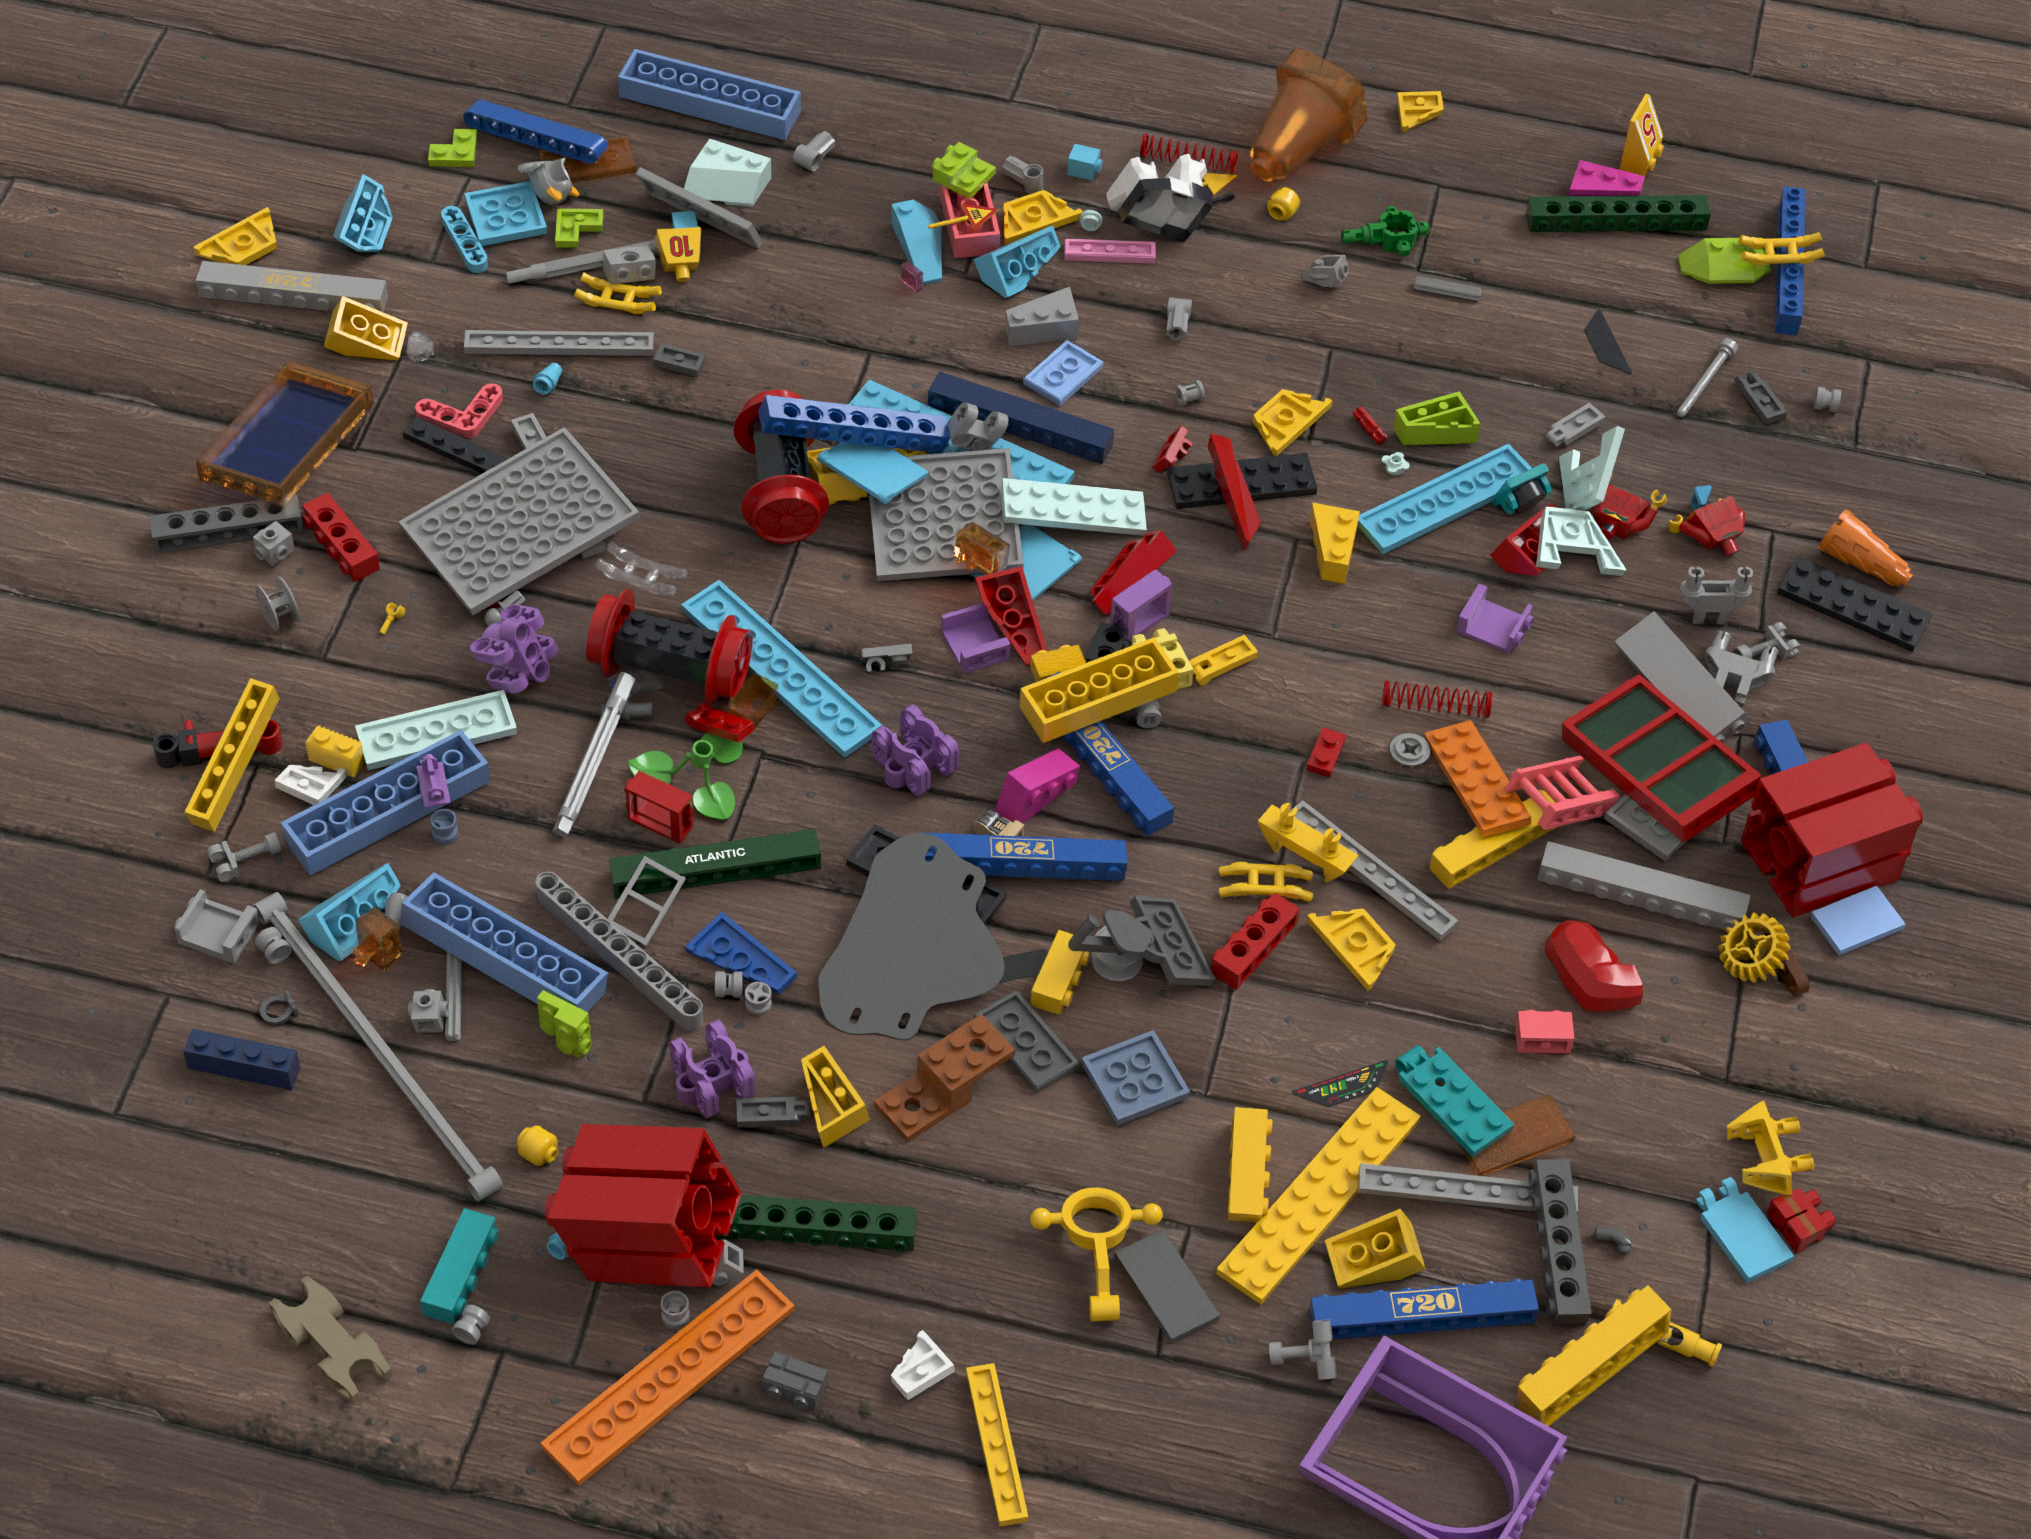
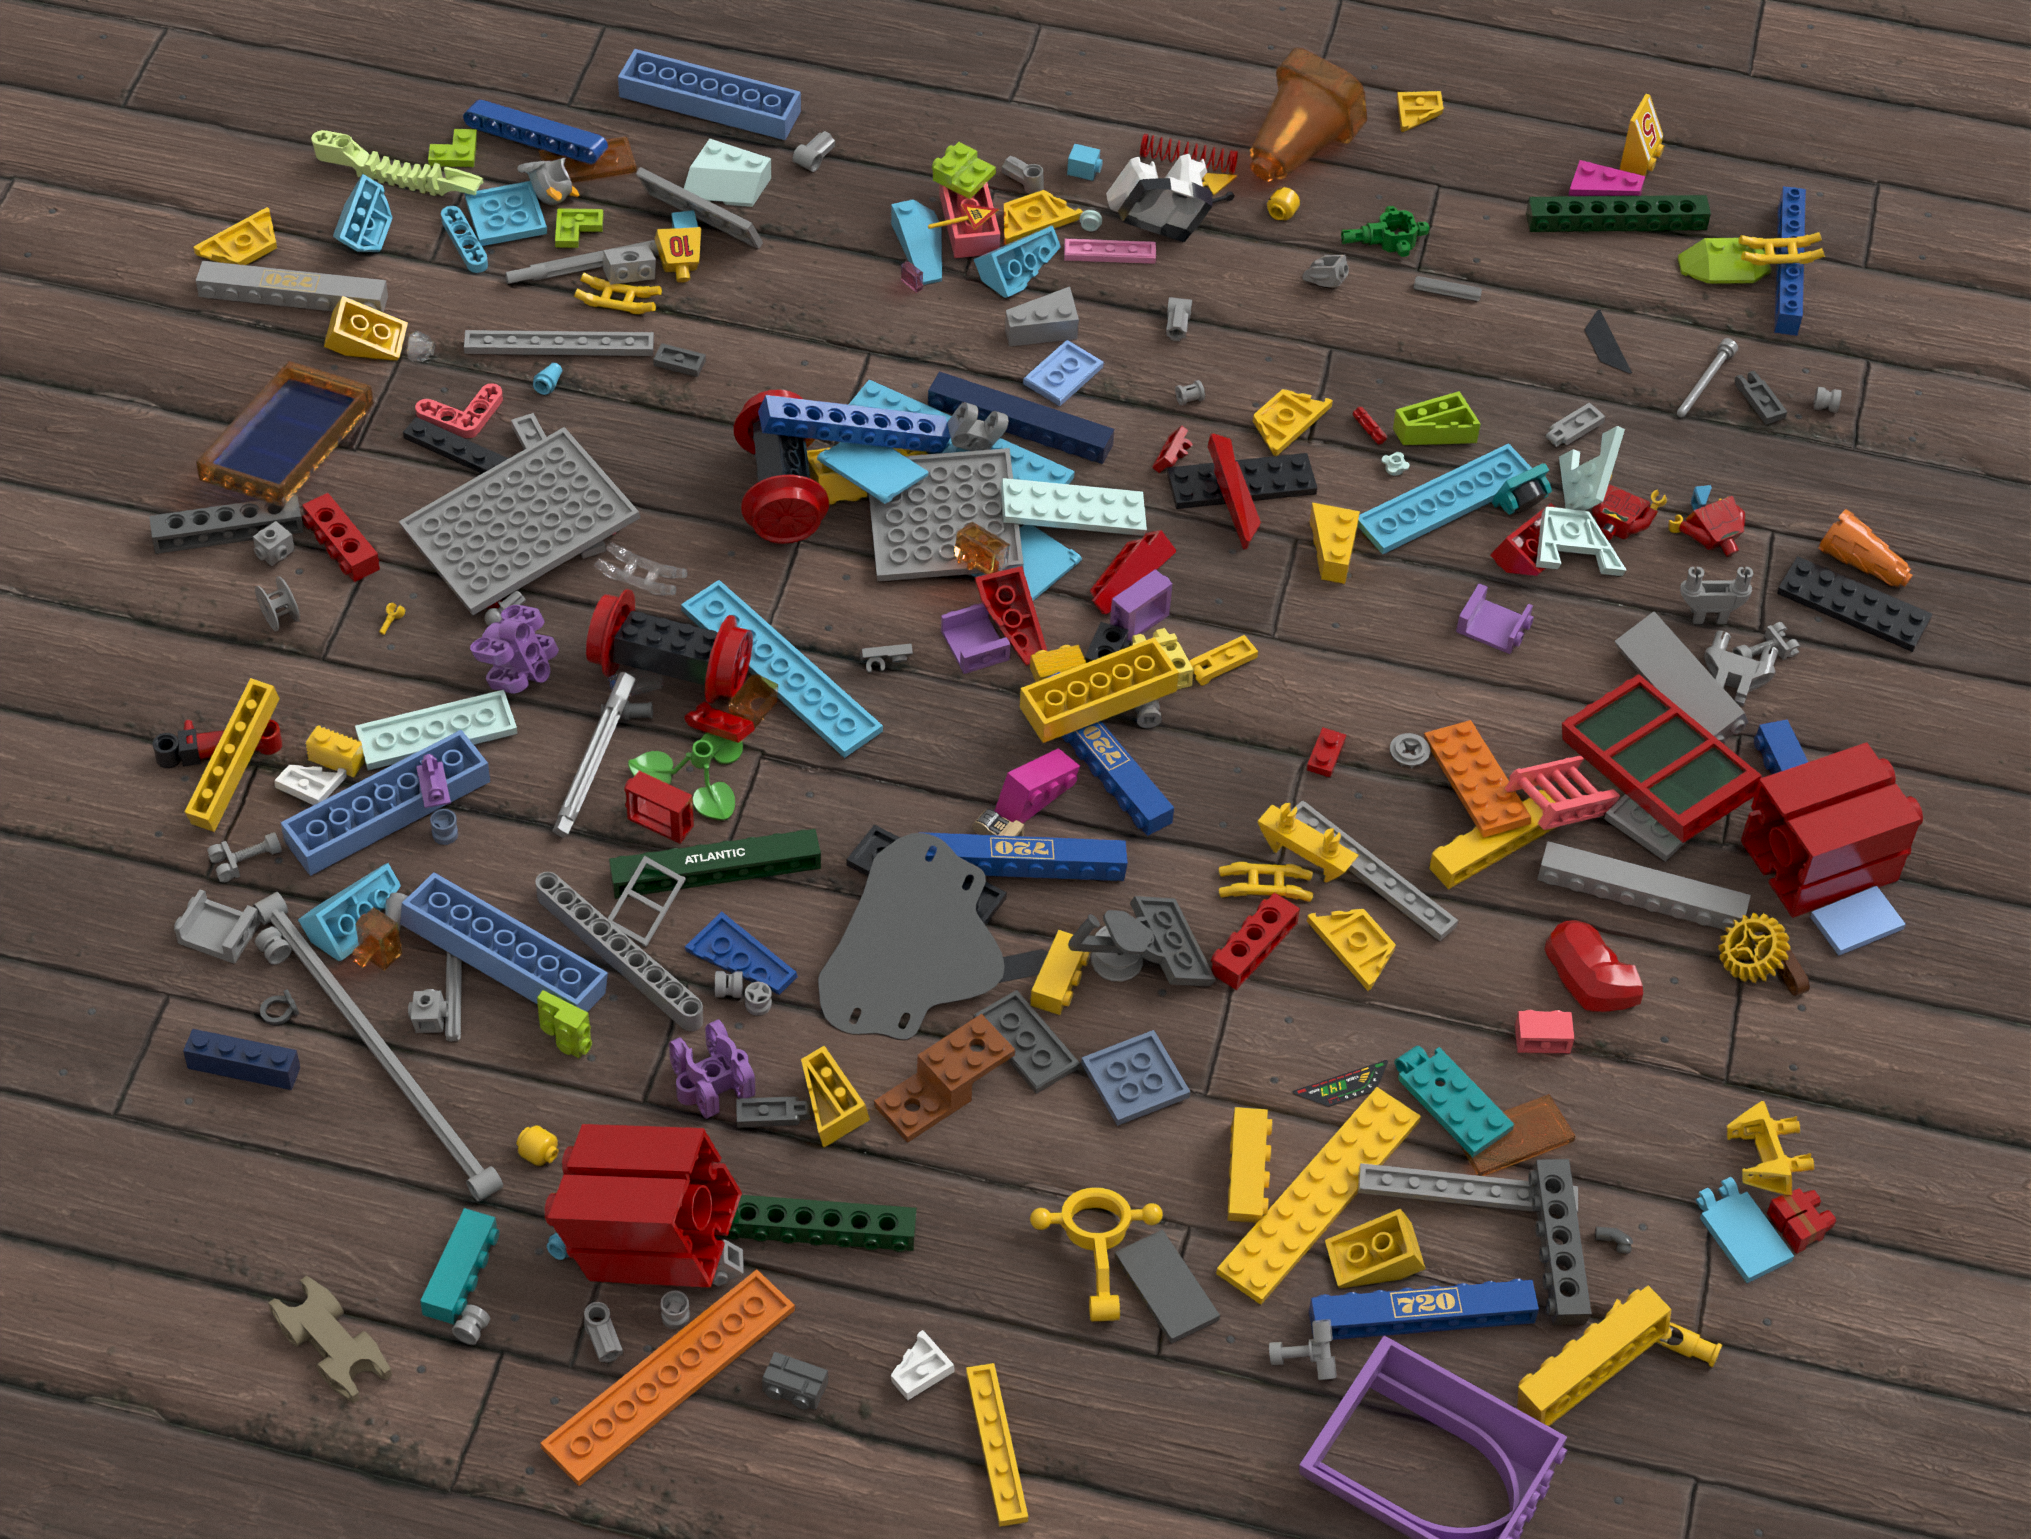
medium lavender piece [871,704,959,796] -> none
red piece [1382,680,1493,718] -> none
none -> yellowish green piece [311,130,483,196]
none -> light grey piece [584,1302,623,1363]

